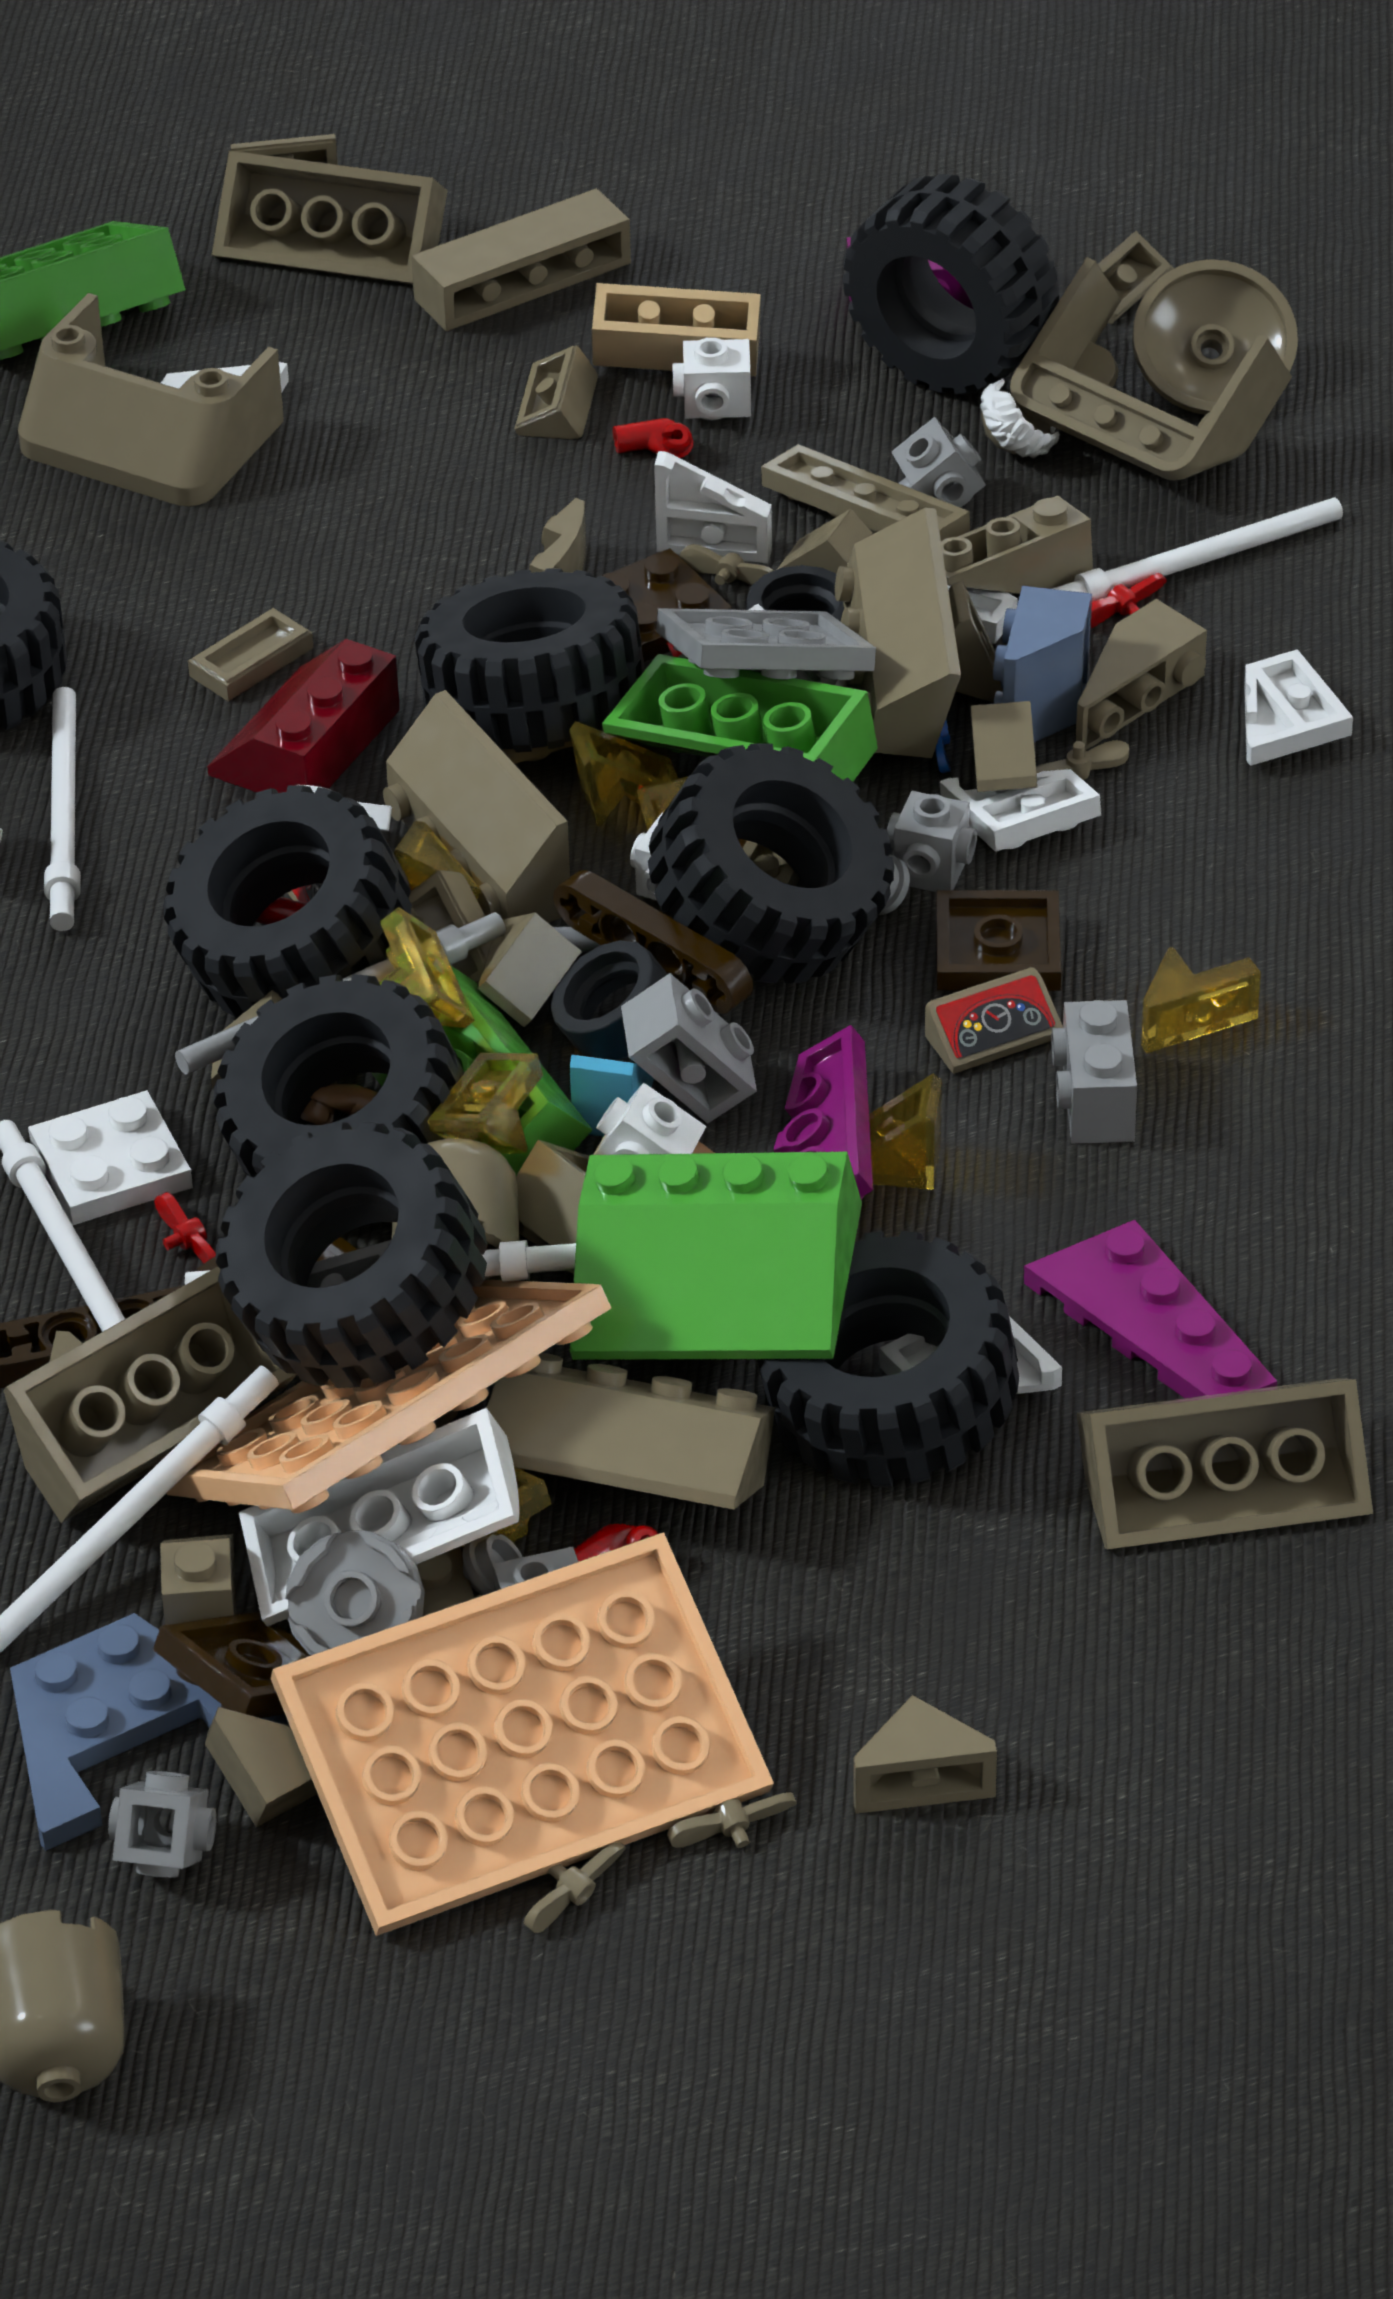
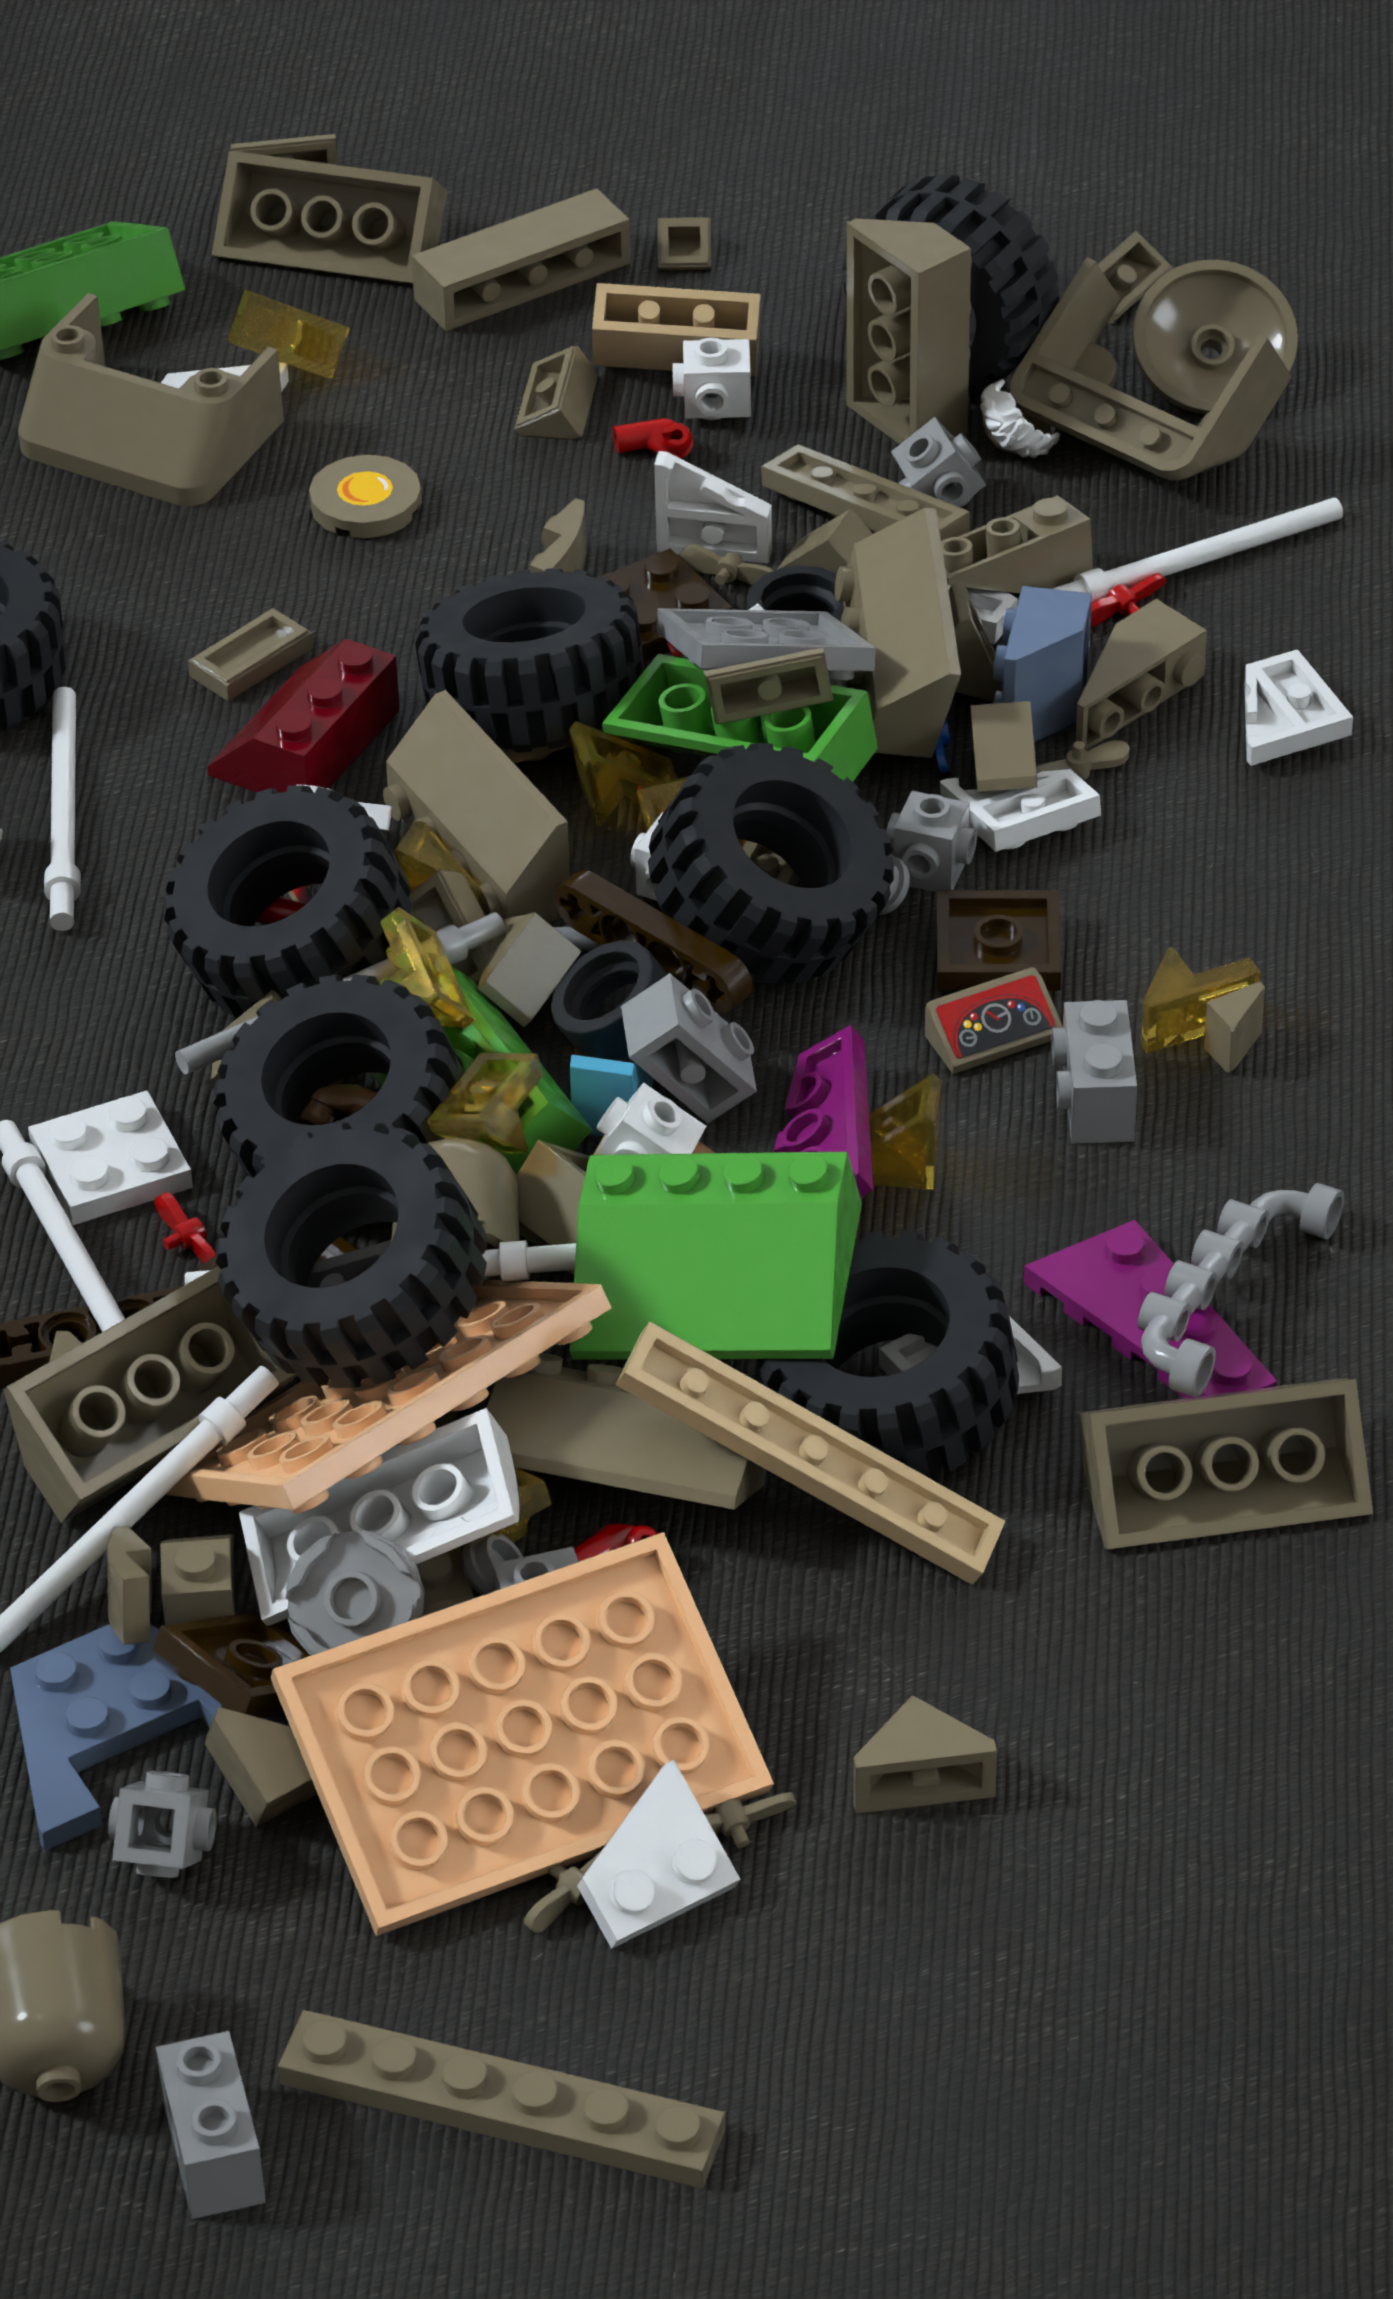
none -> dark tan slope [107,1526,152,1645]
none -> light grey brick [156,2031,266,2219]
none -> clear yellow slope [227,289,350,380]
none -> dark tan plate [278,2009,725,2189]
none -> dark tan tile [309,454,422,539]
none -> white wing [577,1760,741,1949]
none -> tan plate [616,1321,1005,1585]
none -> dark tan slope [658,217,711,271]
none -> dark tan slope [704,647,834,725]
none -> dark tan slope [847,218,972,444]
none -> light grey bar [1138,1183,1344,1398]
none -> dark tan slope [1204,981,1265,1073]

